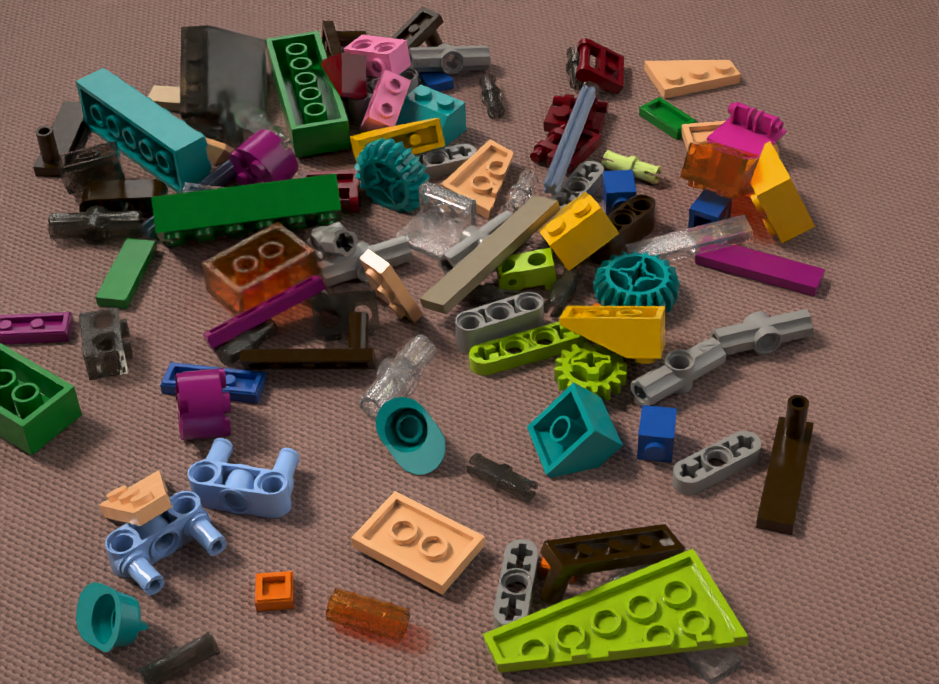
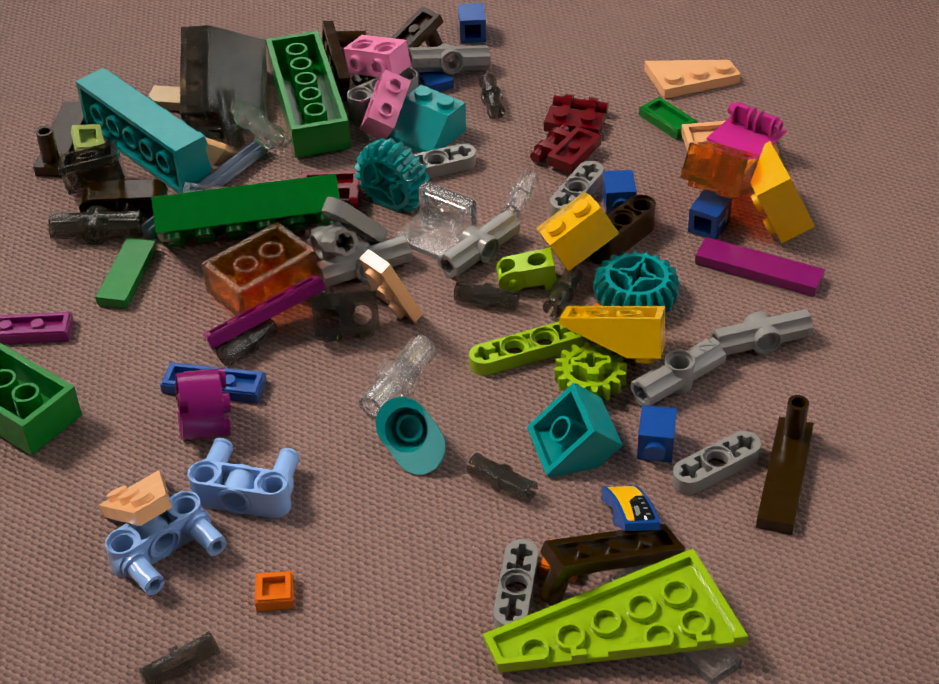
teal piece [76,582,149,653] -> none
clear smoke brick [79,307,133,380] -> none
magenta brick [229,129,298,186] -> none
dark brown piece [240,312,376,370] -> none
dark red slope [321,52,367,99] -> none
clear orange axle [326,588,410,642] -> none
yellow slope [350,118,445,163] -> none
light nougat plate [351,491,485,595] -> none
dark tan tile [419,195,560,314] -> none
light nougat wing [440,140,514,219] -> none
light grey beam [455,292,544,354] -> none
sand blue axle [543,85,596,195] -> none
clear smoke pin [566,46,587,90] -> none
dark red plate [576,38,624,95] -> none
yellowish green pin [601,150,662,185] -> none
clear tile [625,215,754,261] -> none
none -> yellowish green plate [71,124,105,155]
none -> light grey beam [321,197,388,244]
none -> blue brick [458,3,486,44]
none -> slope [602,485,660,531]

